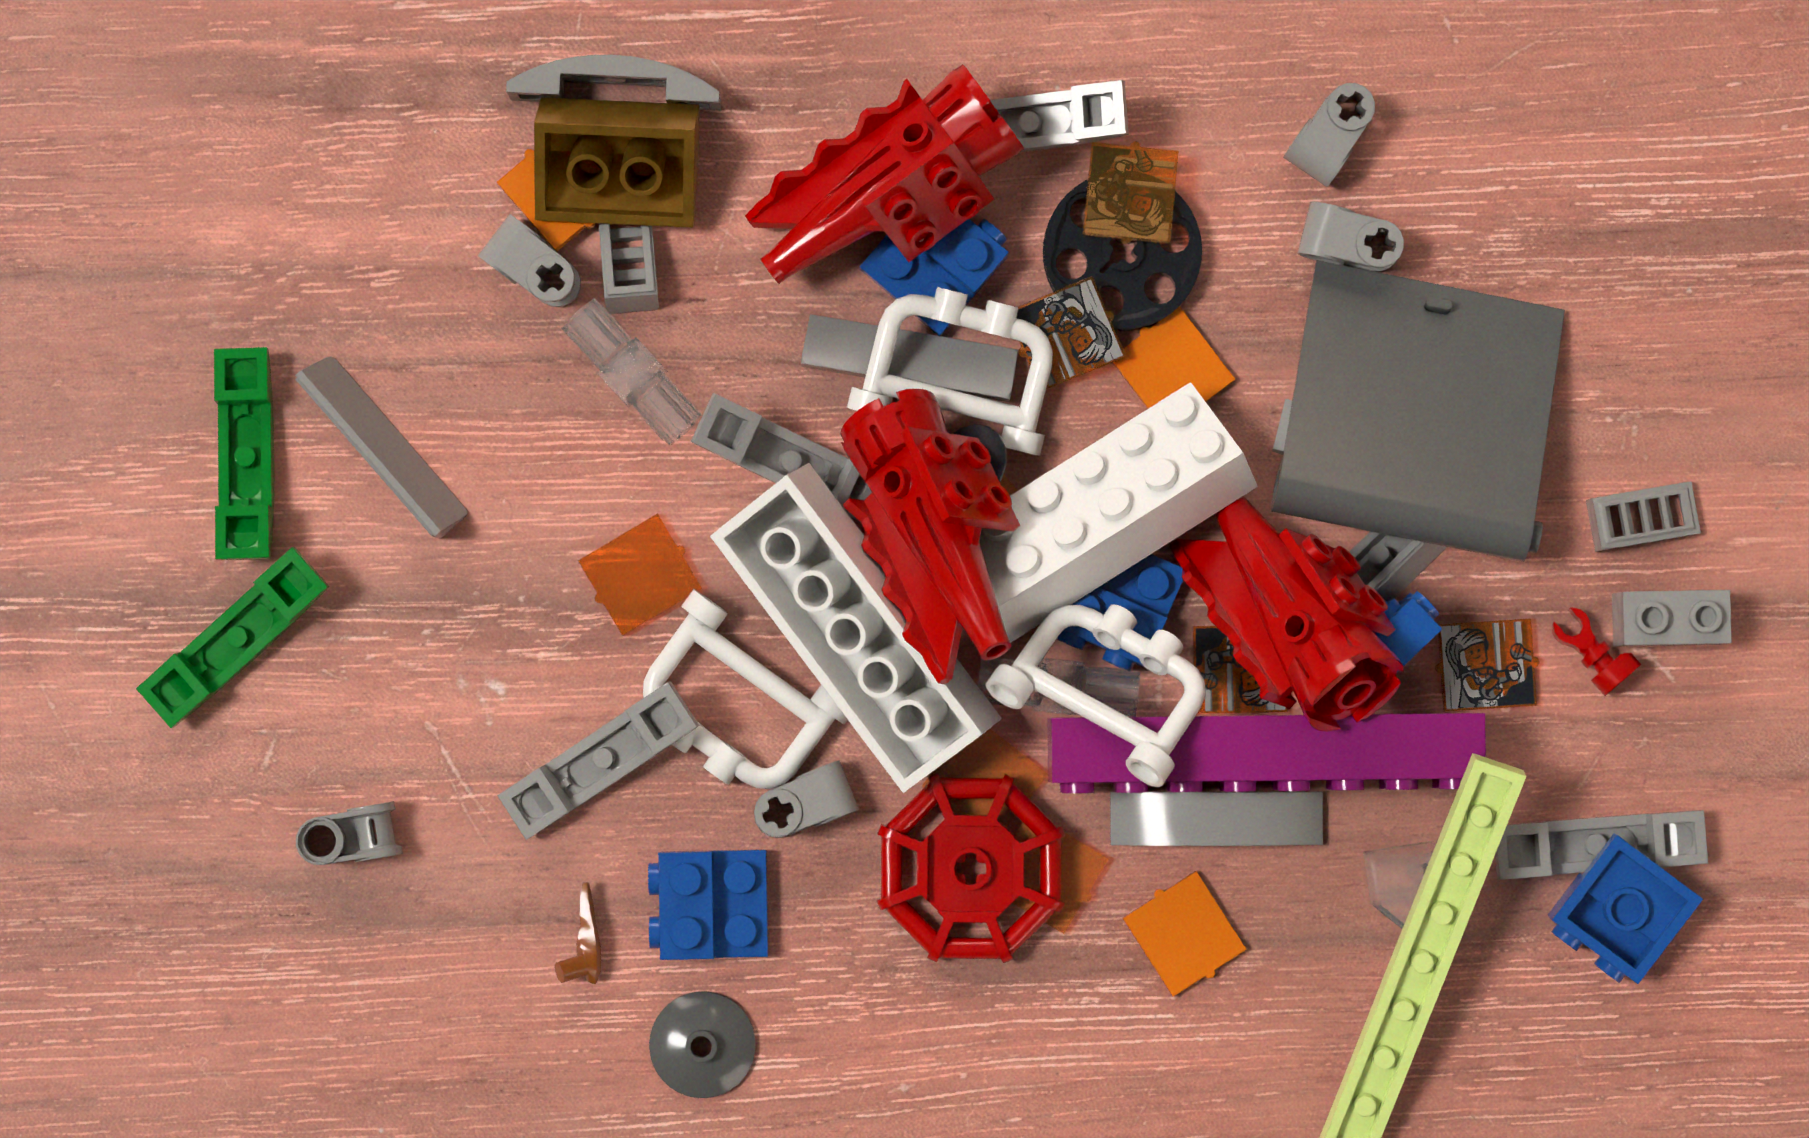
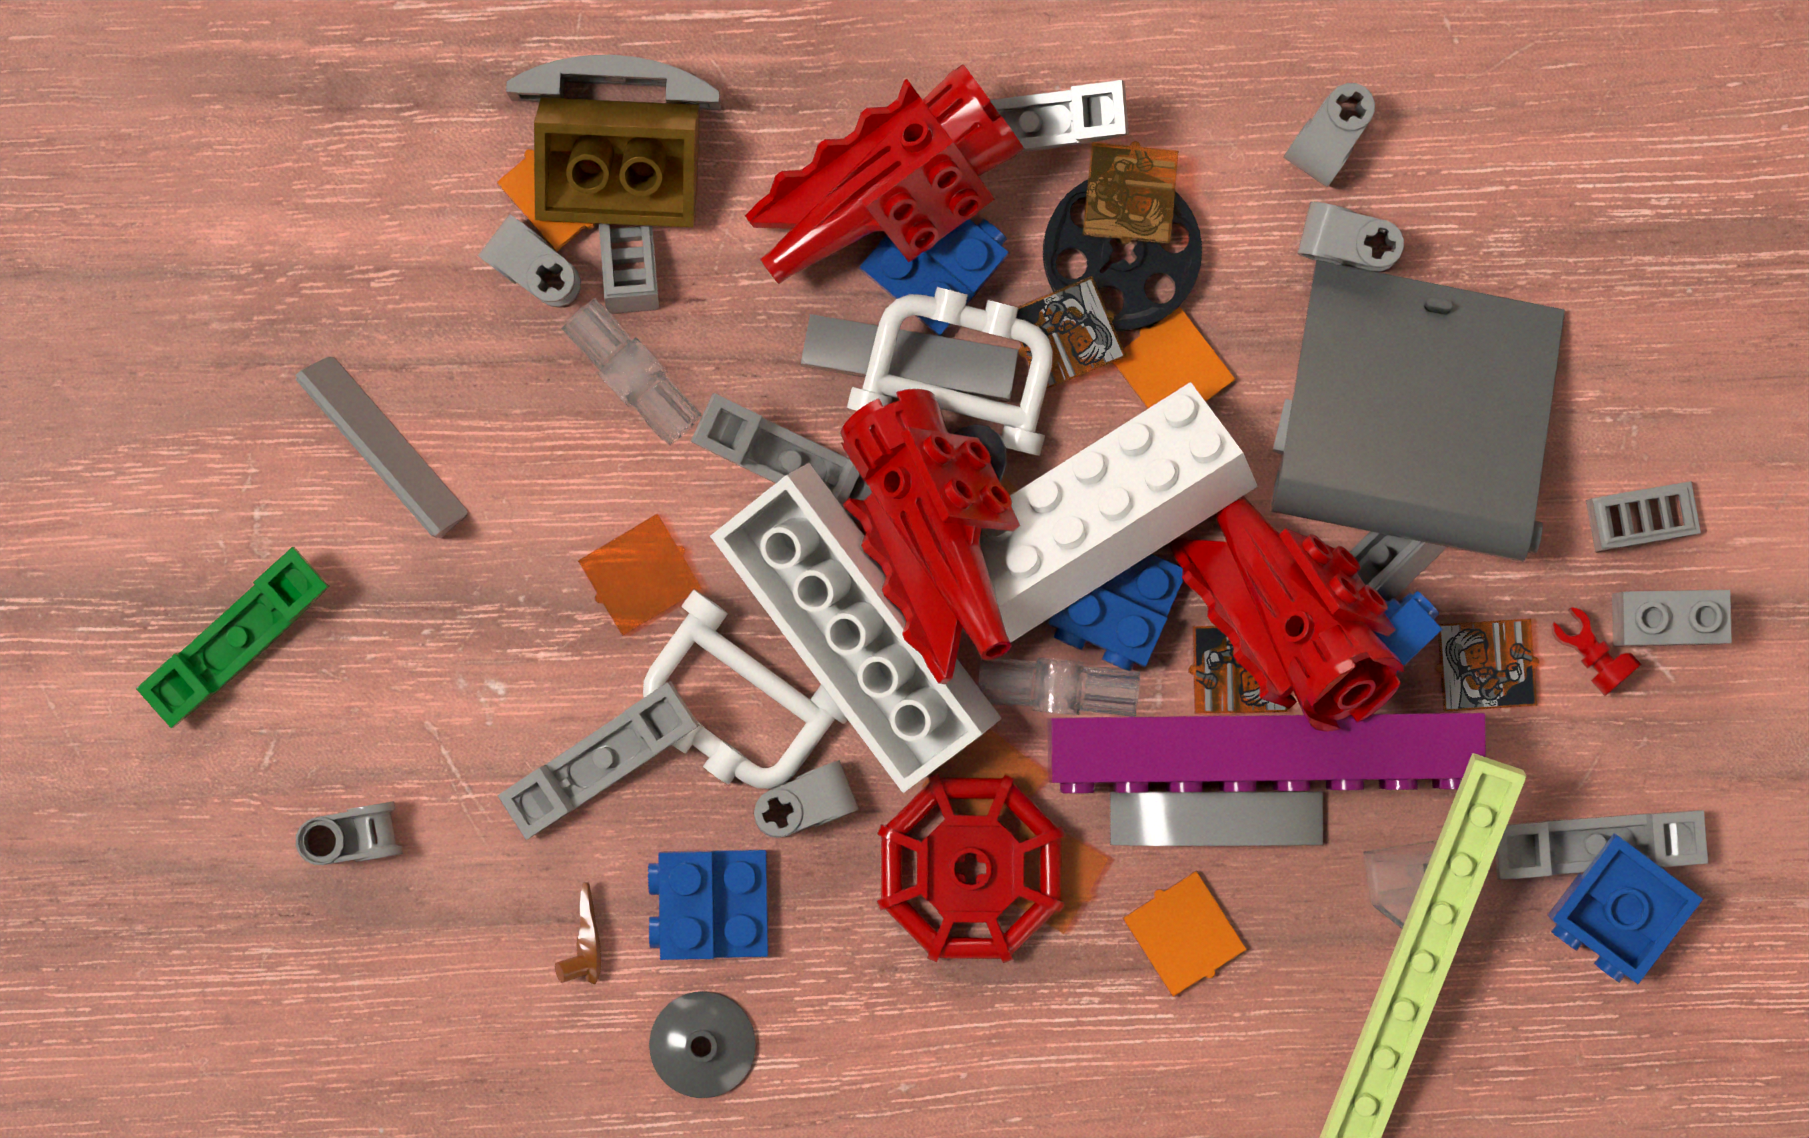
green slope [214,347,274,560] -> none
white bar [986,604,1206,787] -> none

